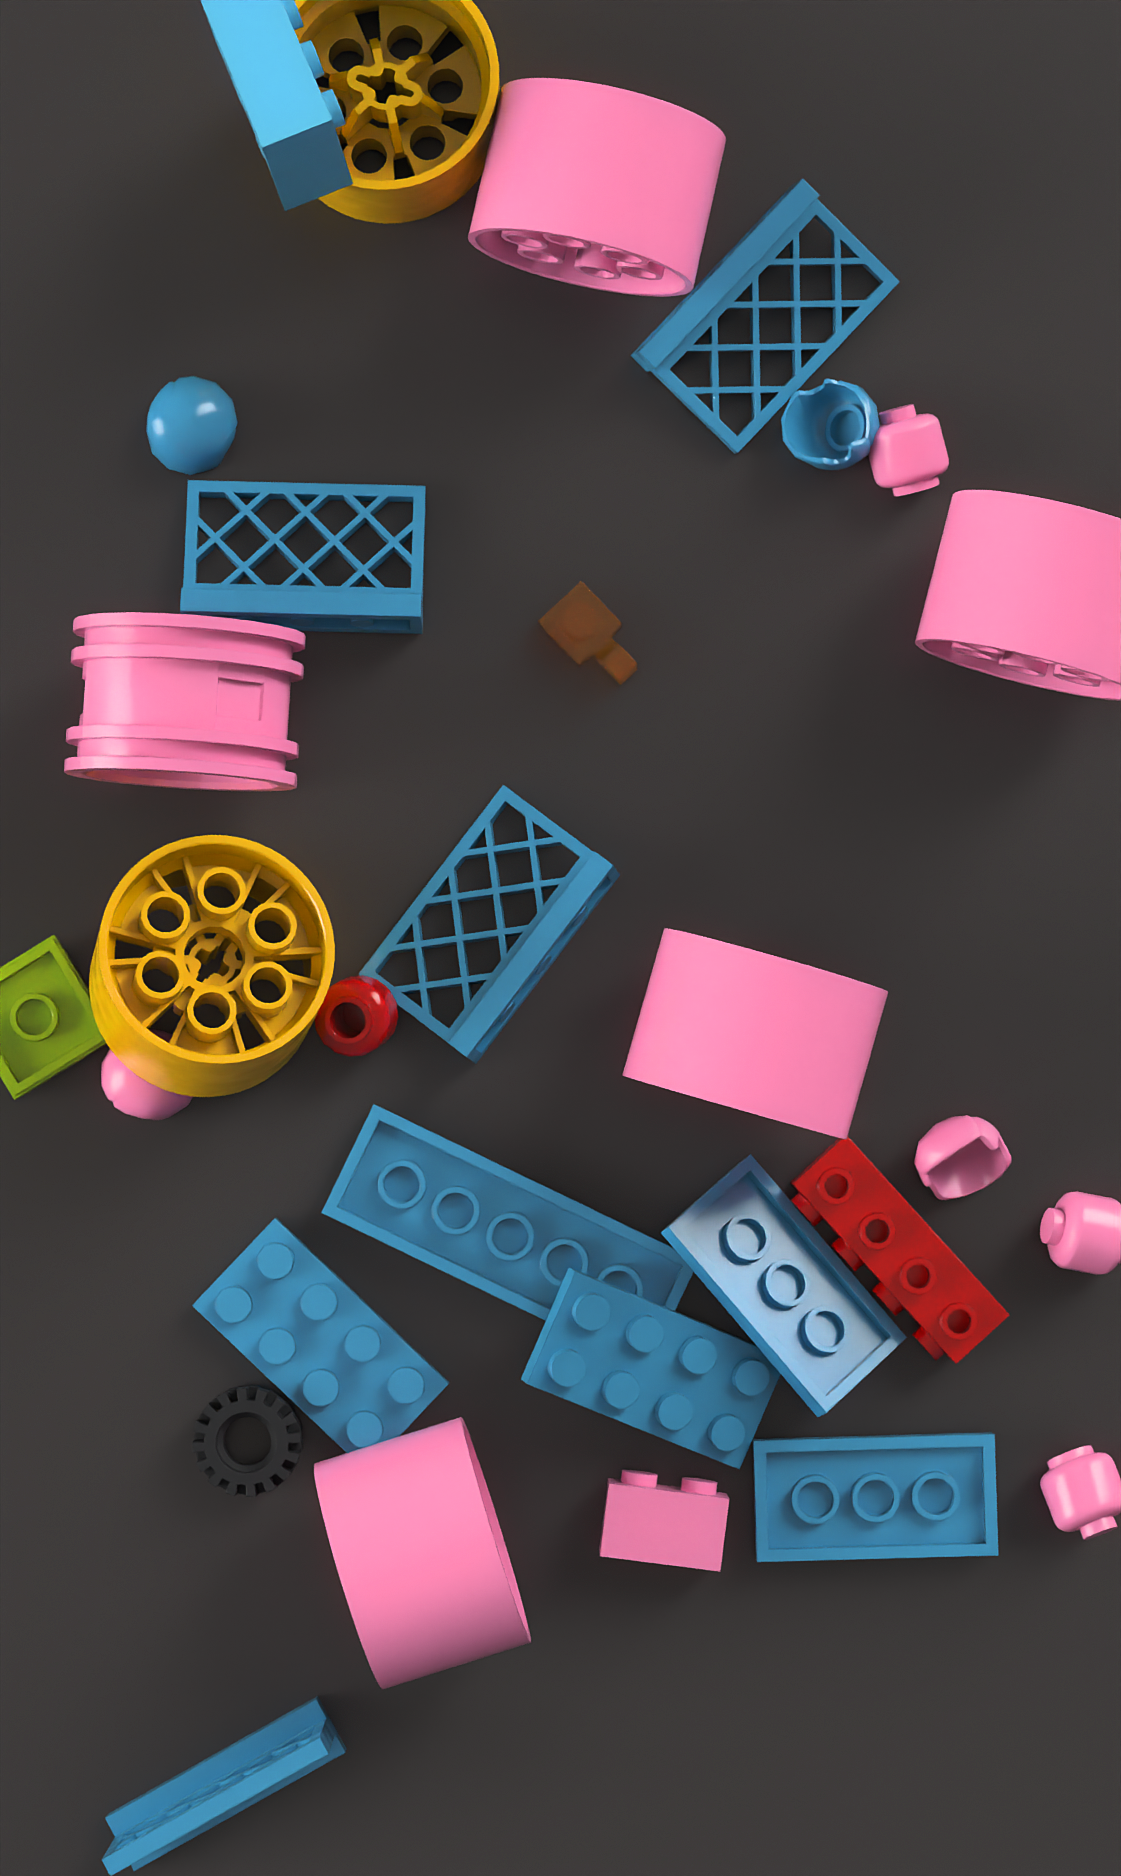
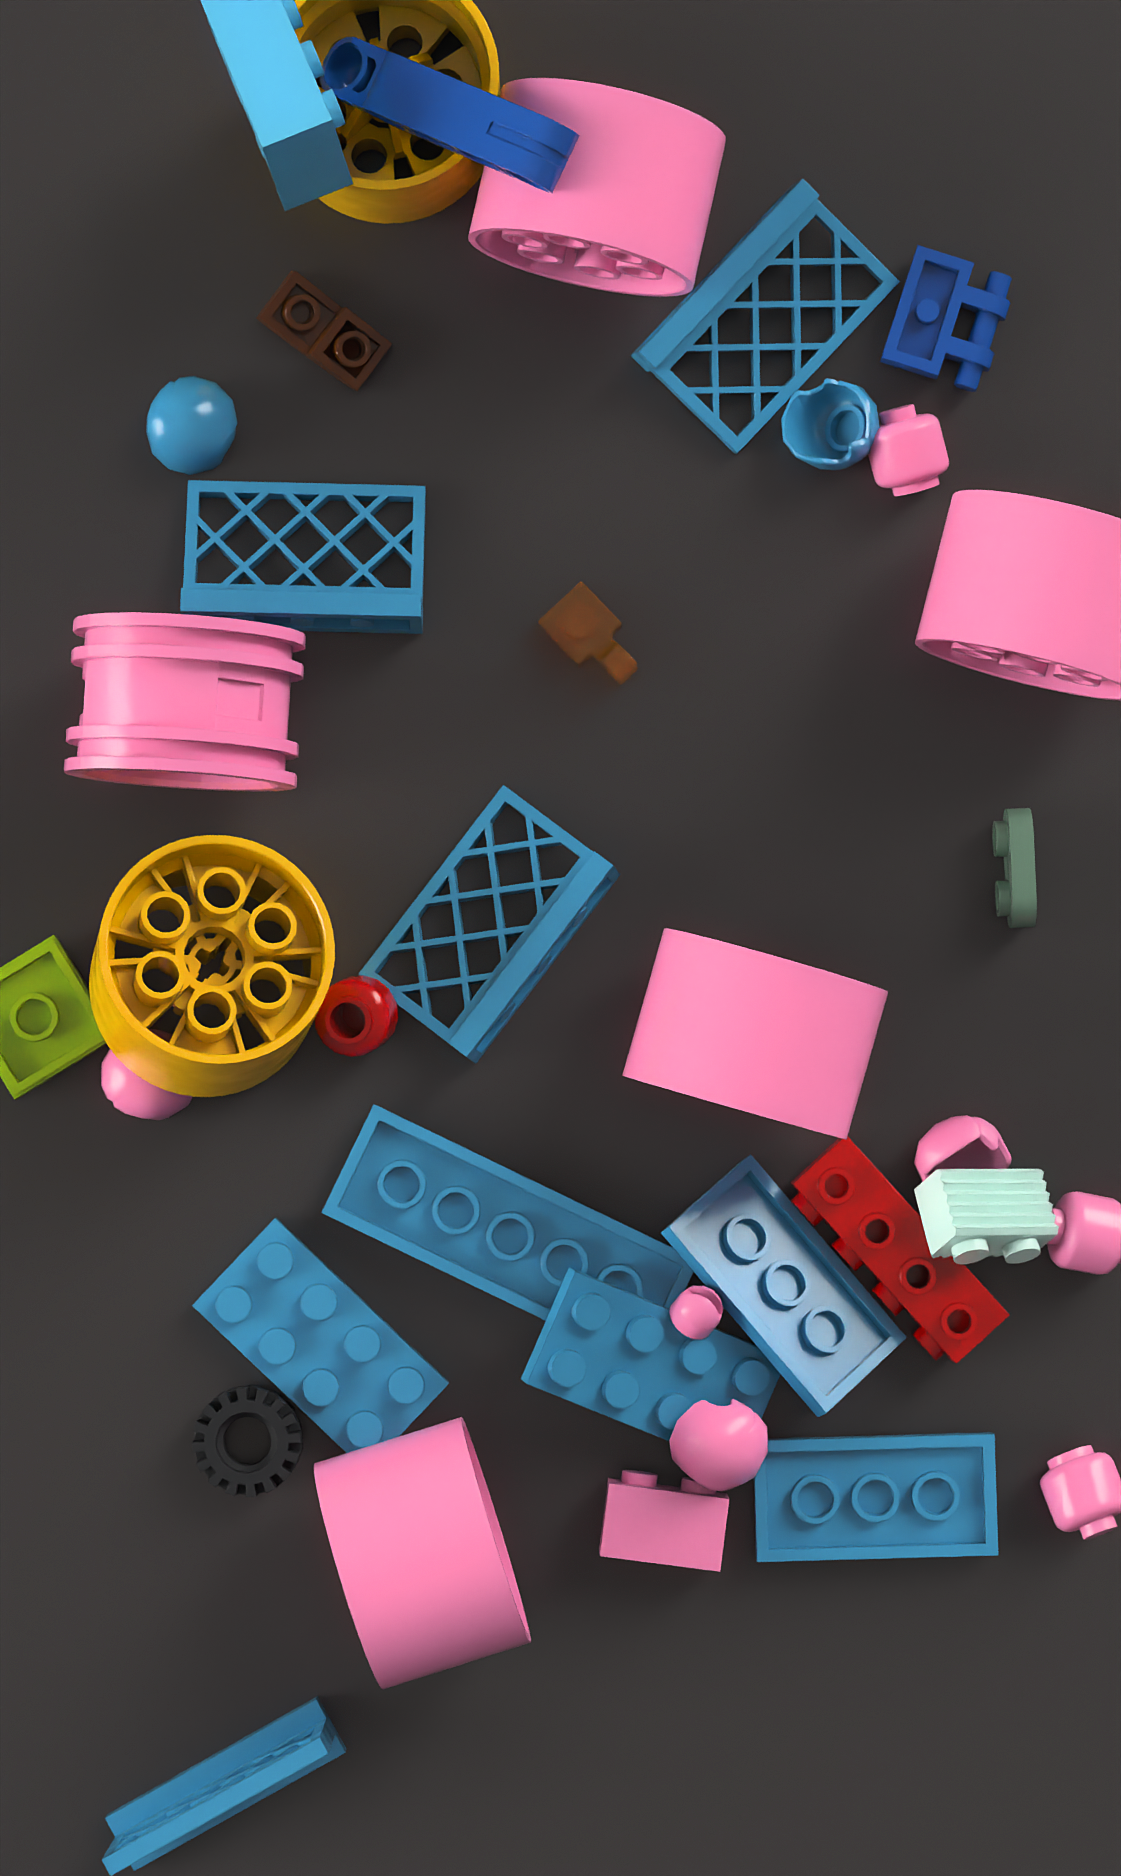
none -> reddish brown slope [256,270,392,391]
none -> blue piece [320,37,580,194]
none -> bright pink hinge [669,1285,724,1339]
none -> bright pink hair [669,1399,768,1491]
none -> blue plate [880,245,1012,392]
none -> light aqua brick [914,1169,1059,1264]
none -> sand green plate [992,808,1037,928]

